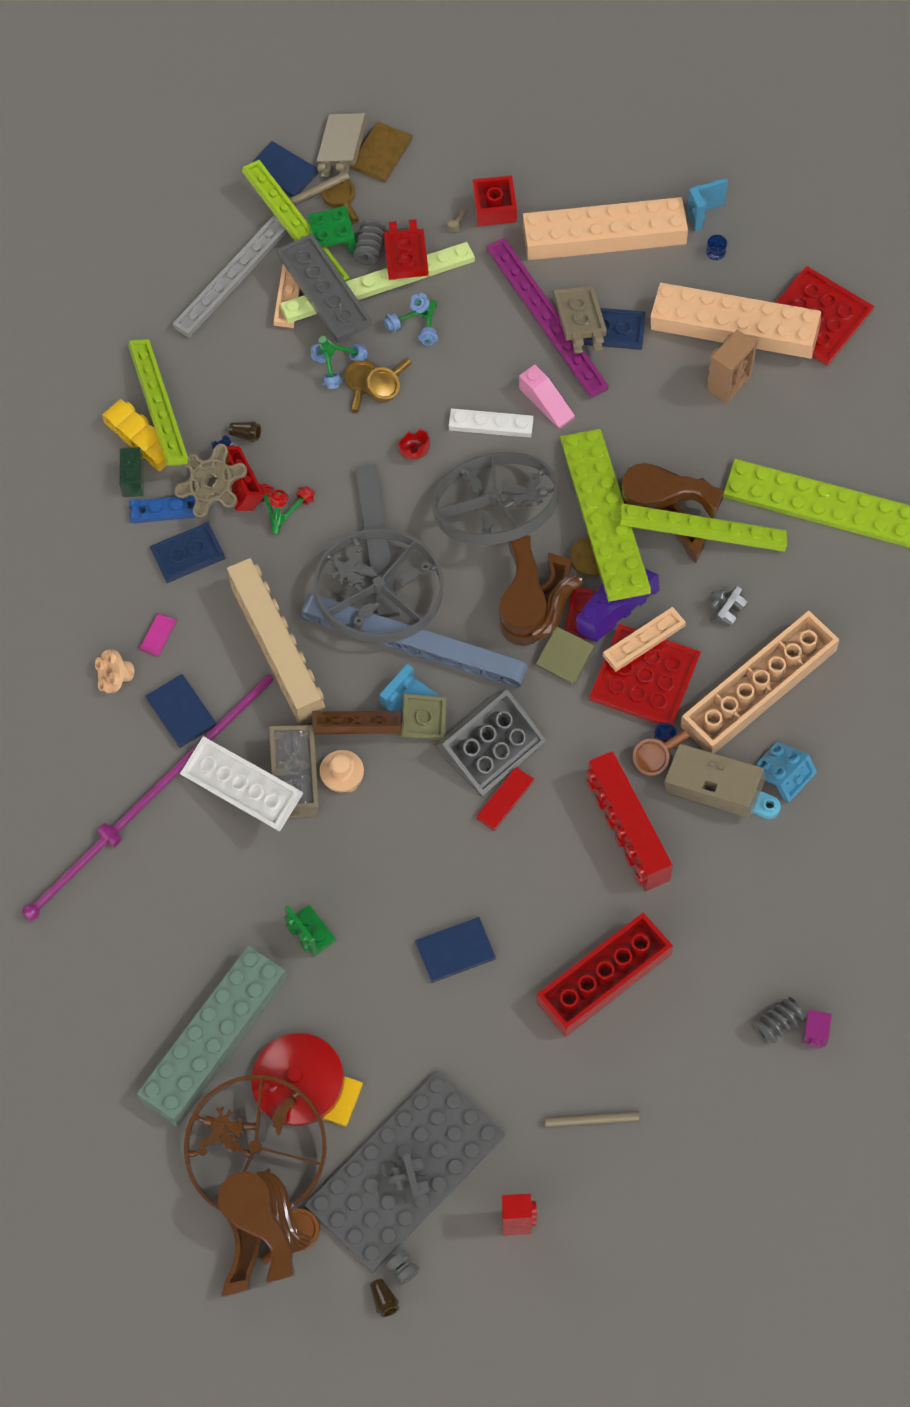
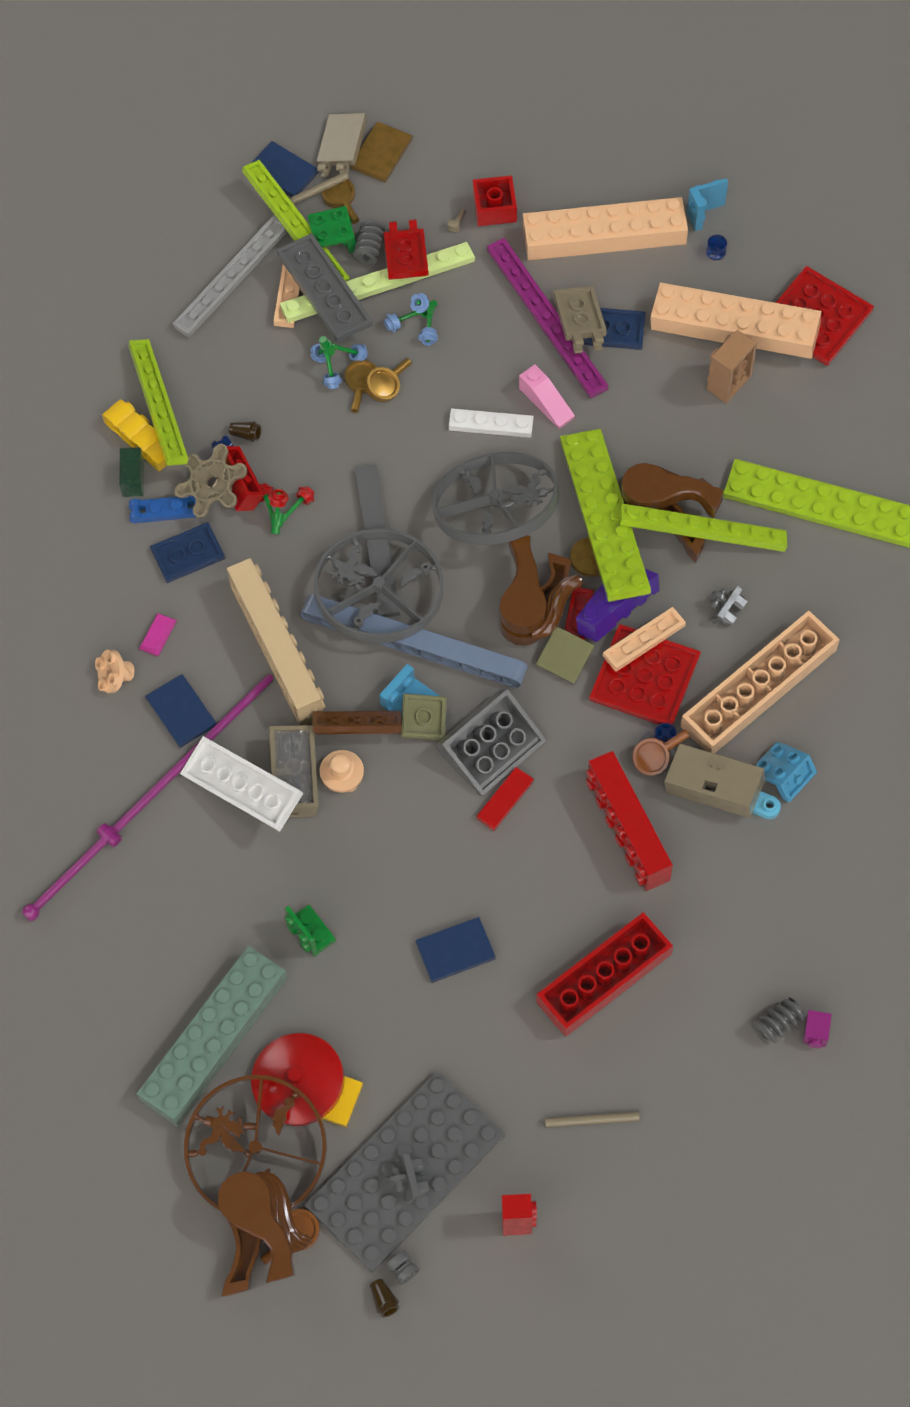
red hair [398,429,430,459] -> none

